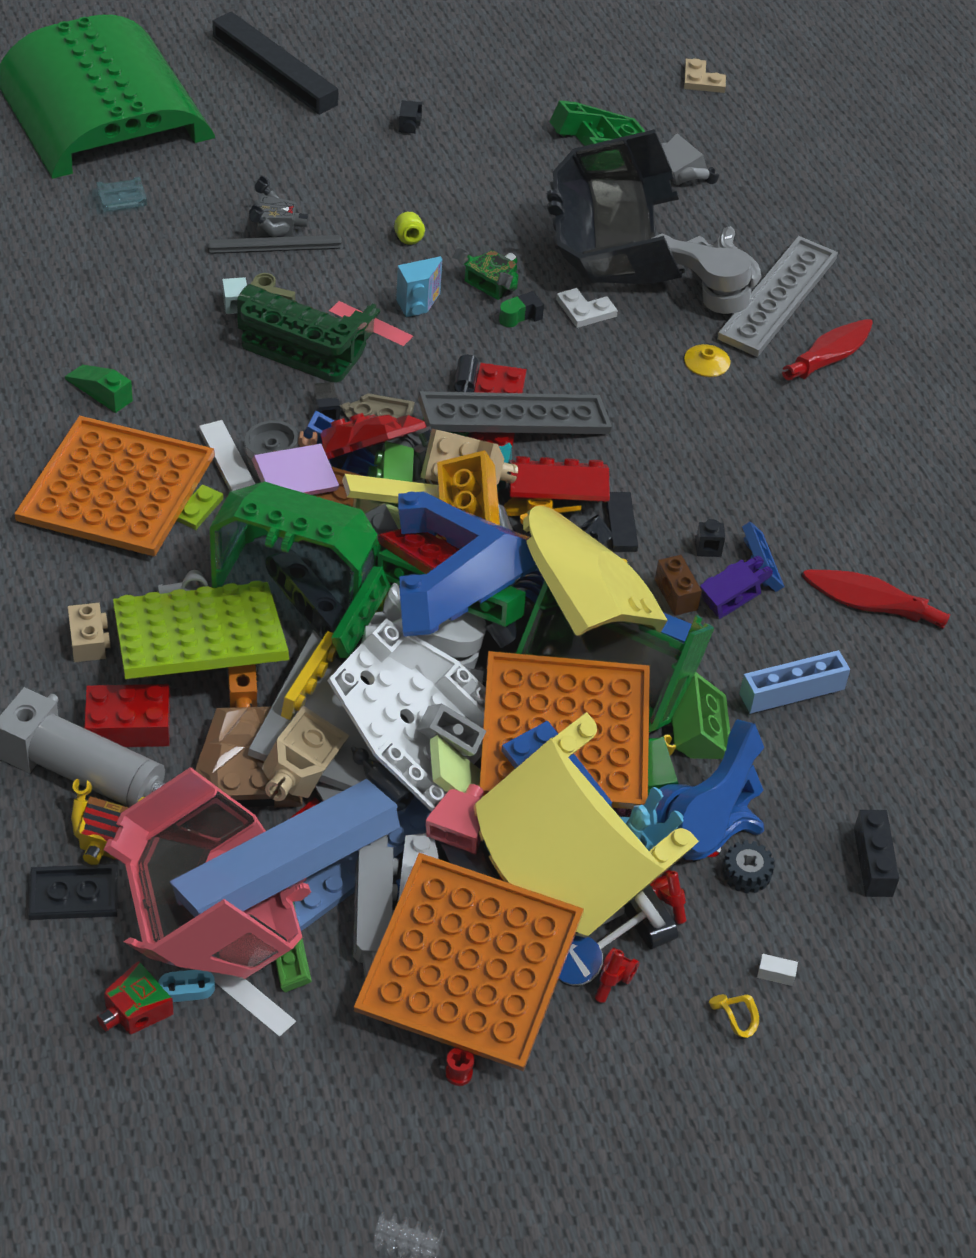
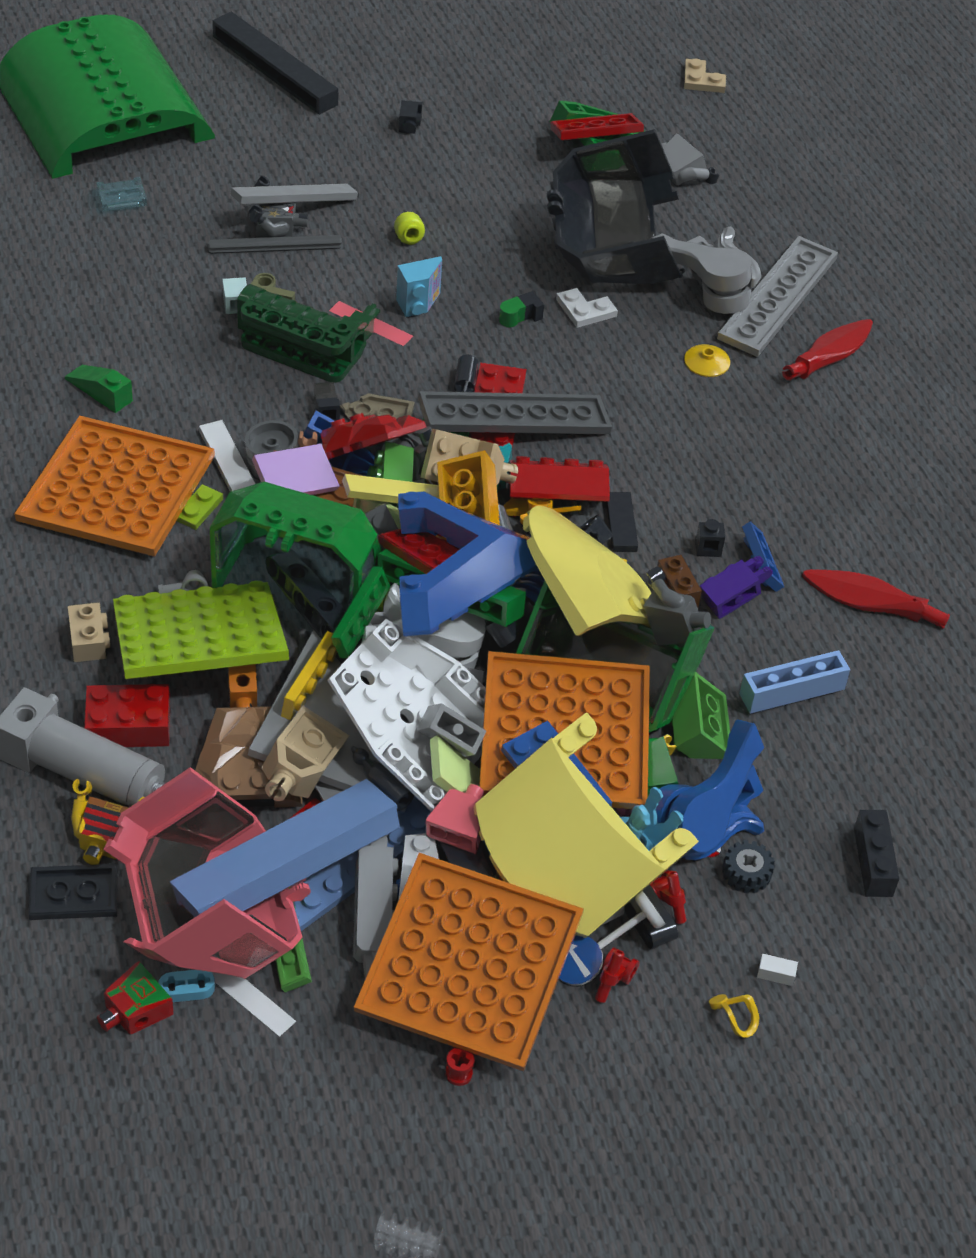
torso [452,247,519,300] -> none
none -> light grey tile [231,184,358,205]
none -> red tile [551,113,644,140]
none -> dark grey torso [643,566,711,648]

